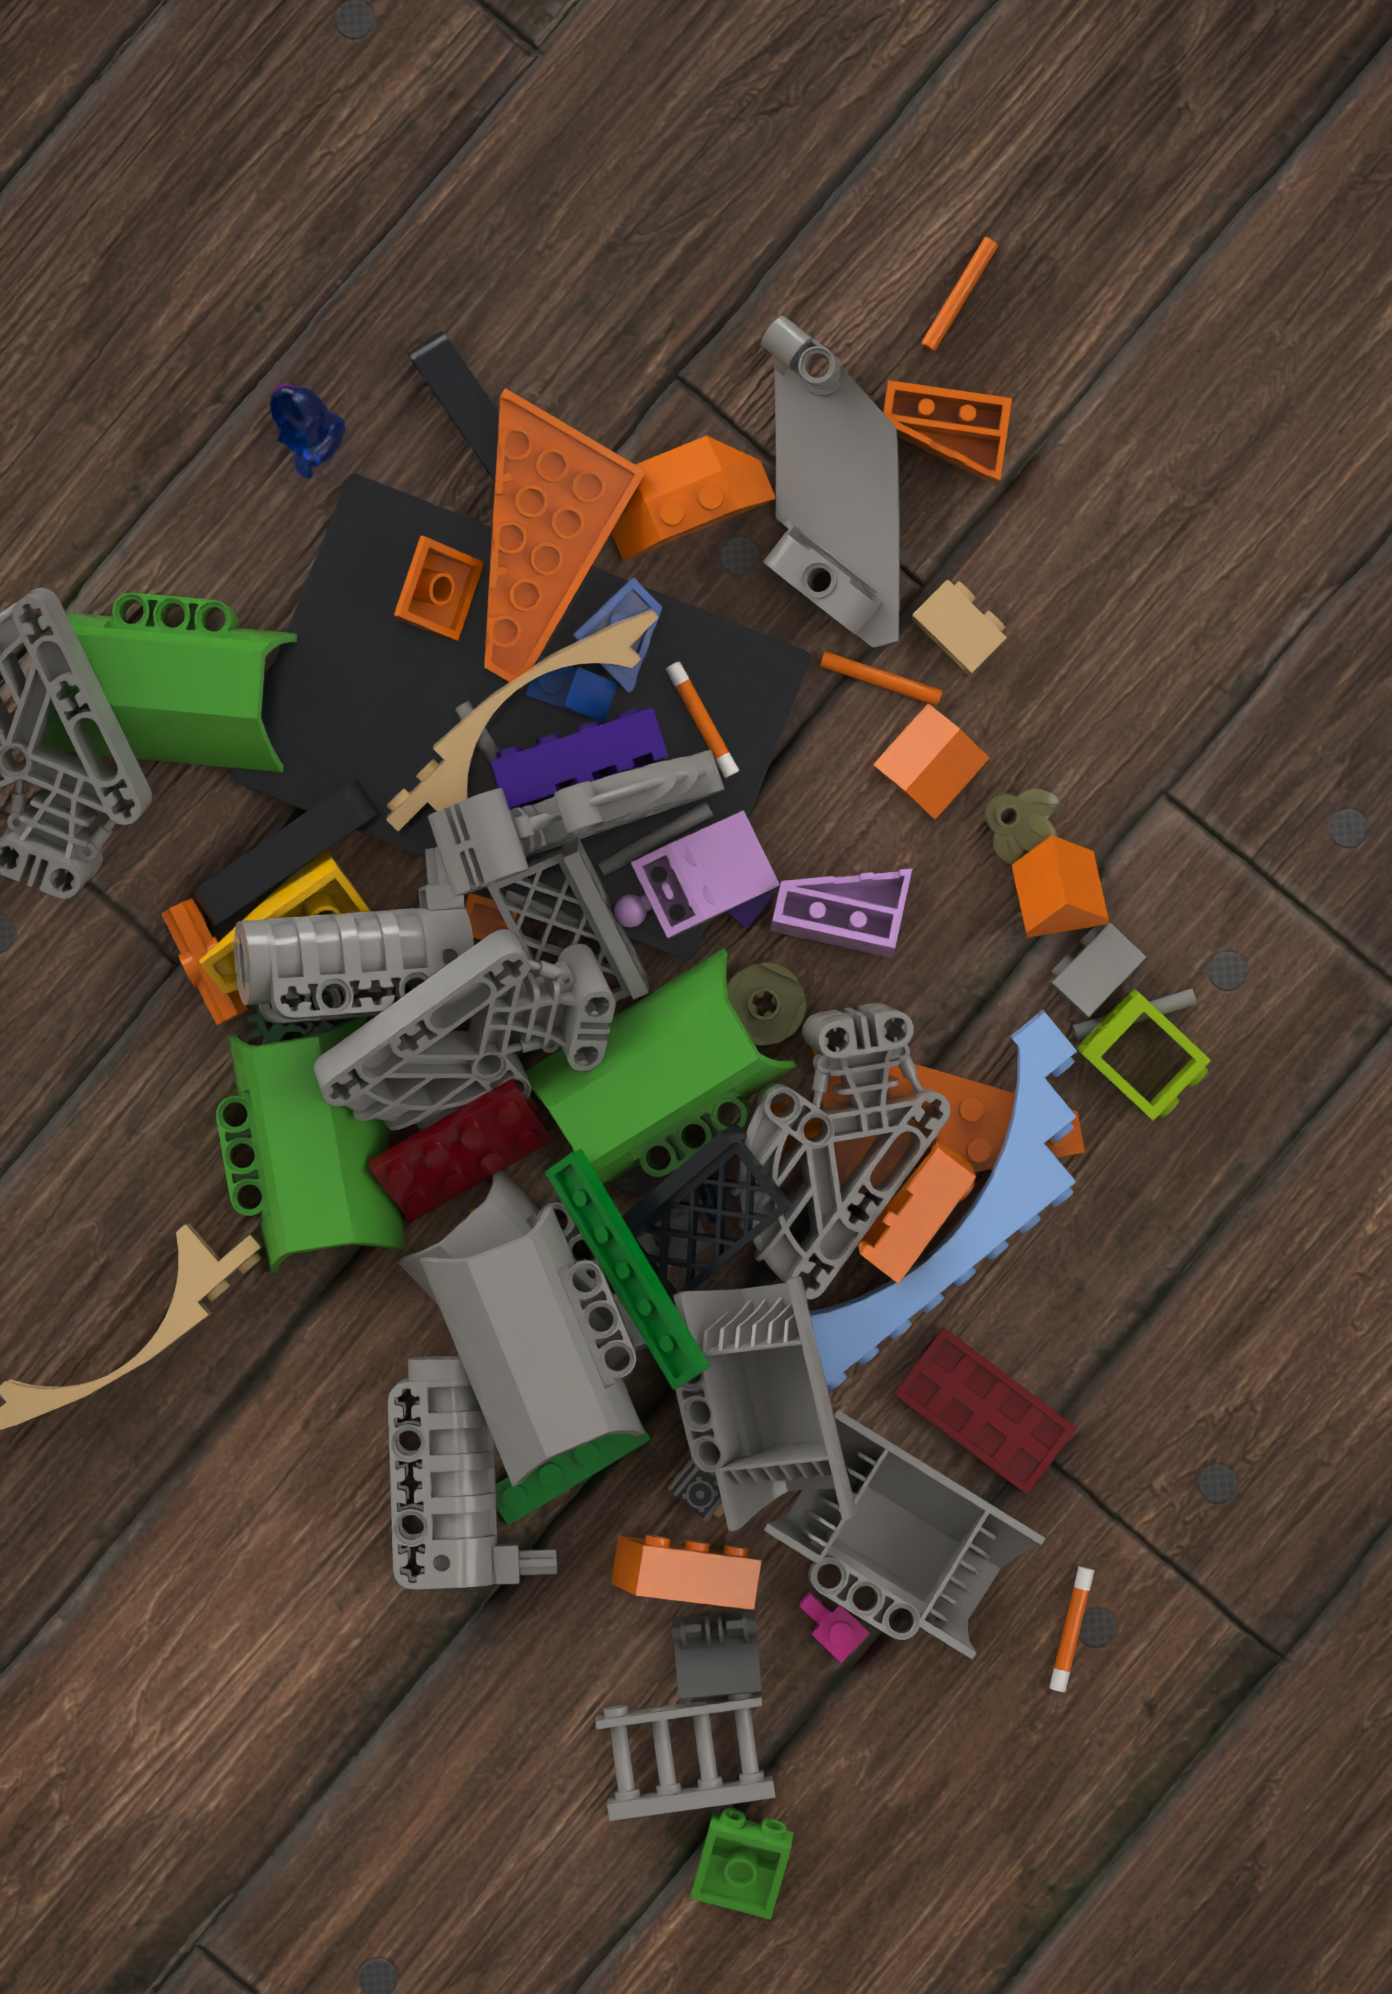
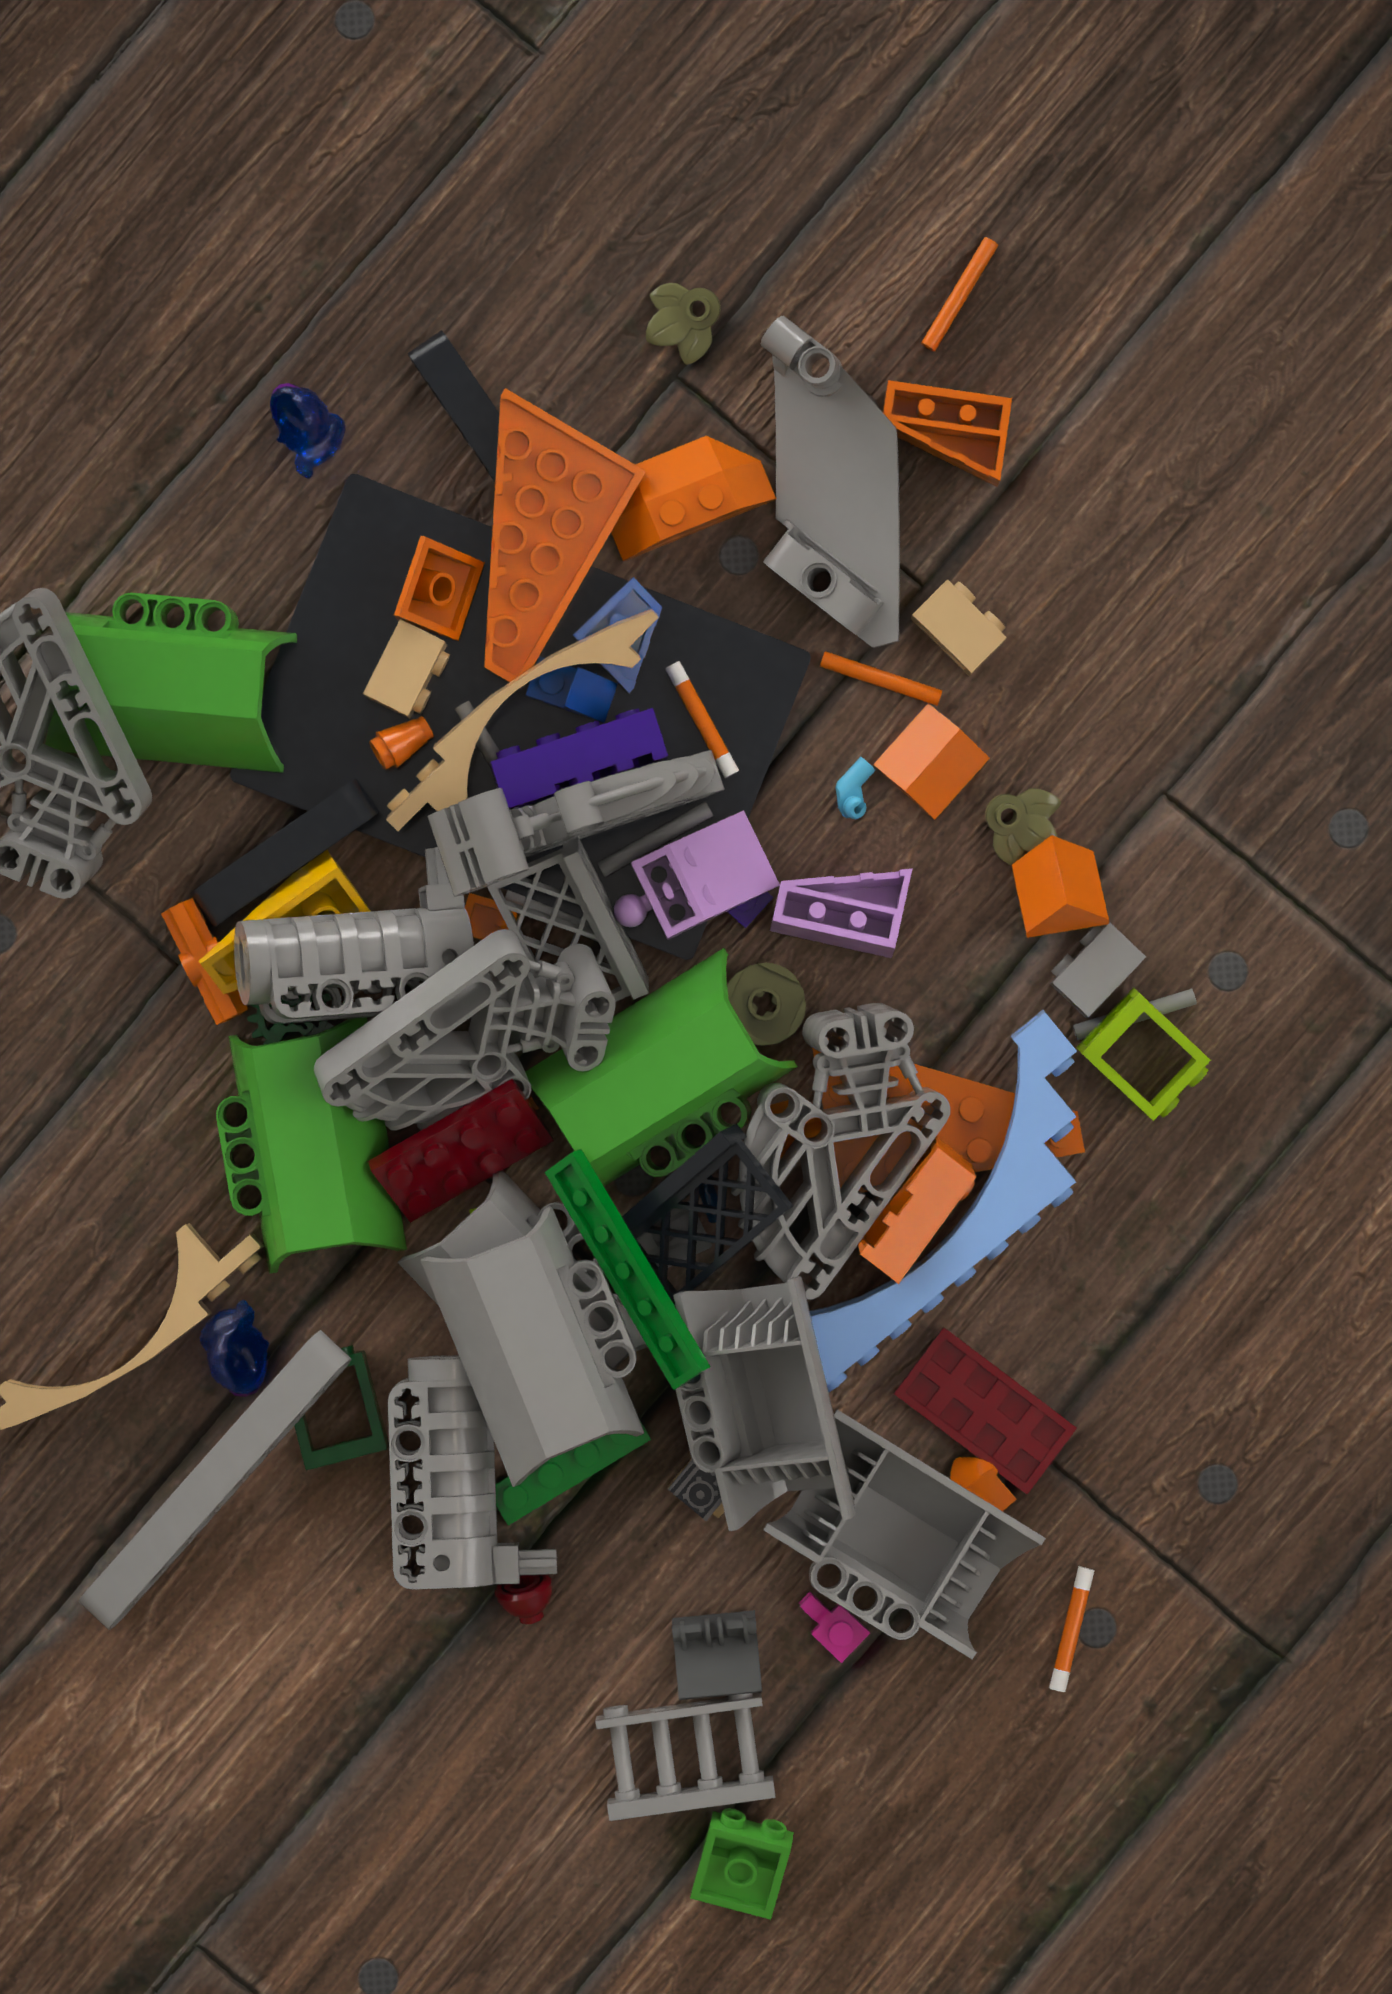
orange wedge [611,1534,762,1610] -> none
none -> light grey beam [79,1330,352,1630]
none -> clear blue hair [199,1300,270,1397]
none -> dark green window [294,1345,389,1471]
none -> tan brick [363,619,450,719]
none -> orange cone [369,716,434,770]
none -> dark red brick [494,1574,552,1625]
none -> olive plate [646,283,721,365]
none -> medium azure arm [835,757,876,820]
none -> orange tile [950,1457,1017,1511]

